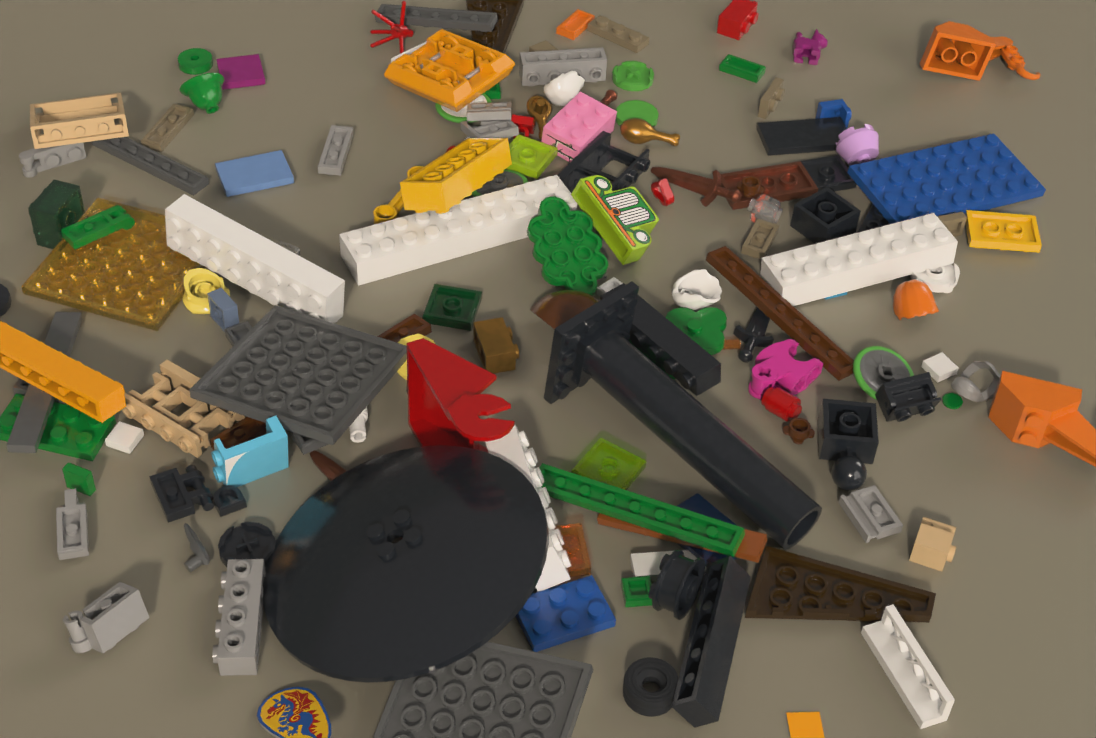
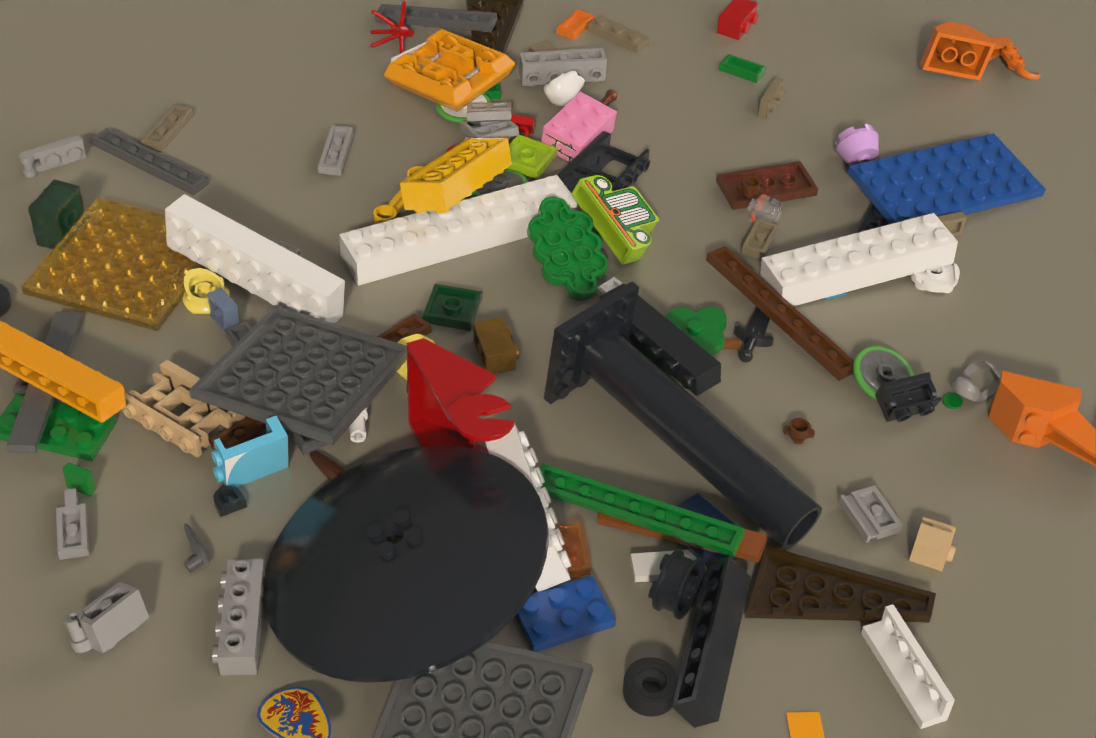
tan window [30,92,129,149] -> none
green plate [61,205,135,250] -> none
white tile [105,421,144,454] -> none
black plate [149,465,214,523] -> none
green piece [178,48,213,75] -> none
green hat [180,73,224,114] -> none
medium blue tile [215,150,294,197] -> none
magenta tile [216,54,265,90] -> none
black tile [218,522,276,567] -> none
pearl gold piece [527,95,552,140] -> none
reddish brown brick [530,290,599,329] -> none
clear neon green plate [571,438,647,490] -> none
bright green tile [612,61,654,91] -> none
bright green tile [615,100,659,127] -> none
pearl gold piece [620,118,680,146] -> none
green tile [621,576,652,608] -> none
copper sword [651,167,741,207] -> none
red tile [651,178,674,206] -> none
white hair [672,269,722,312] -> none
dark pink piece [748,339,823,399] -> none
black tile [757,117,846,156] -> none
red brick [761,387,802,422] -> none
black brick [790,187,861,244] -> none
magenta animal [793,29,828,65] -> none
black tile [801,155,857,192] -> none
blue bracket [816,99,852,128] -> none
black brick [818,399,879,491] -> none
orange hair [893,279,939,320] -> none
white tile [921,352,959,383] -> none
yellow plate [965,210,1042,253] -> none

